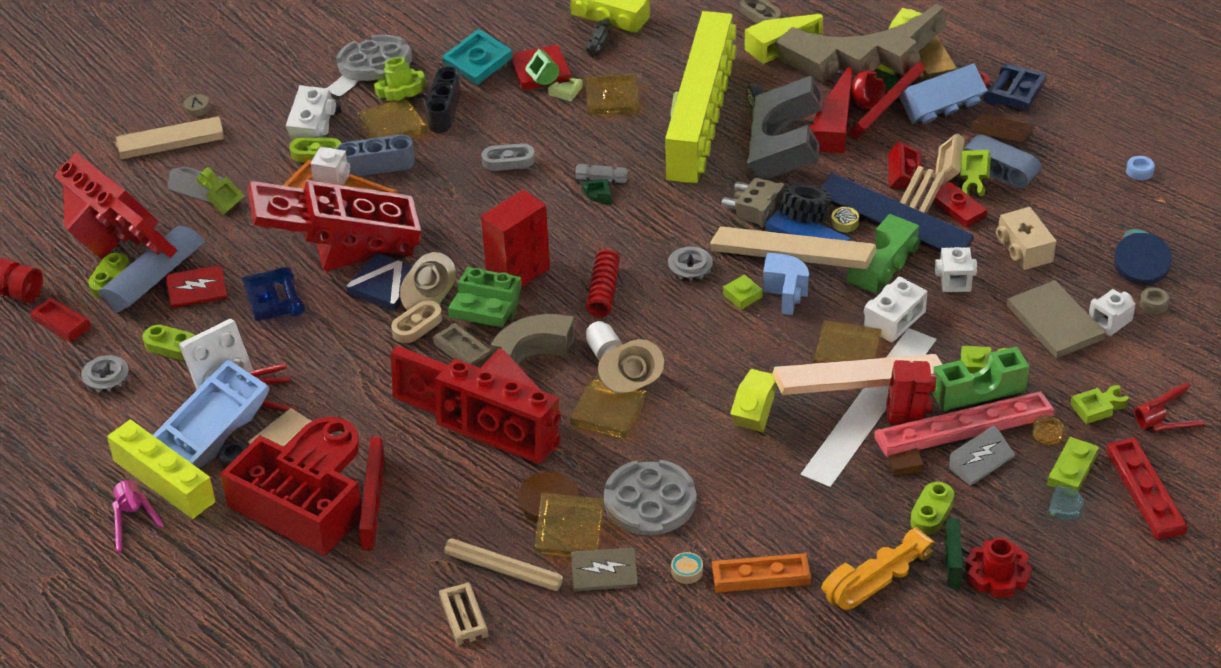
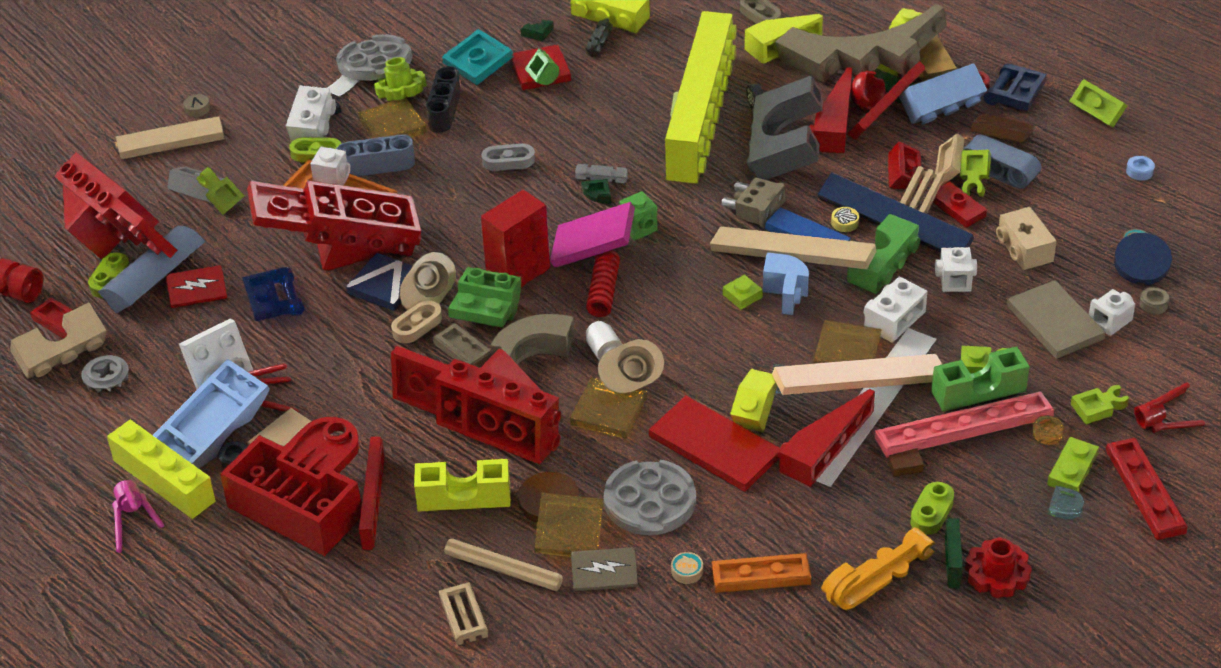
lime plate [143,325,195,360] -> none
yellowish green tile [548,79,583,102] -> none
clear yellow tile [585,74,639,115] -> none
light grey gear [668,247,713,282] -> none
black tyre [779,182,832,224] -> none
red brick [886,360,936,424] -> none
light grey slope [949,426,1015,486] -> none
none -> tan arch [10,302,107,379]
none -> neon yellow arch [414,459,511,512]
none -> dark green tile [520,20,554,42]
none -> dark pink tile [550,202,635,268]
none -> bright green brick [619,191,658,241]
none -> red tile [649,396,780,492]
none -> red slope [778,389,875,487]
none -> lime plate [1069,79,1128,128]

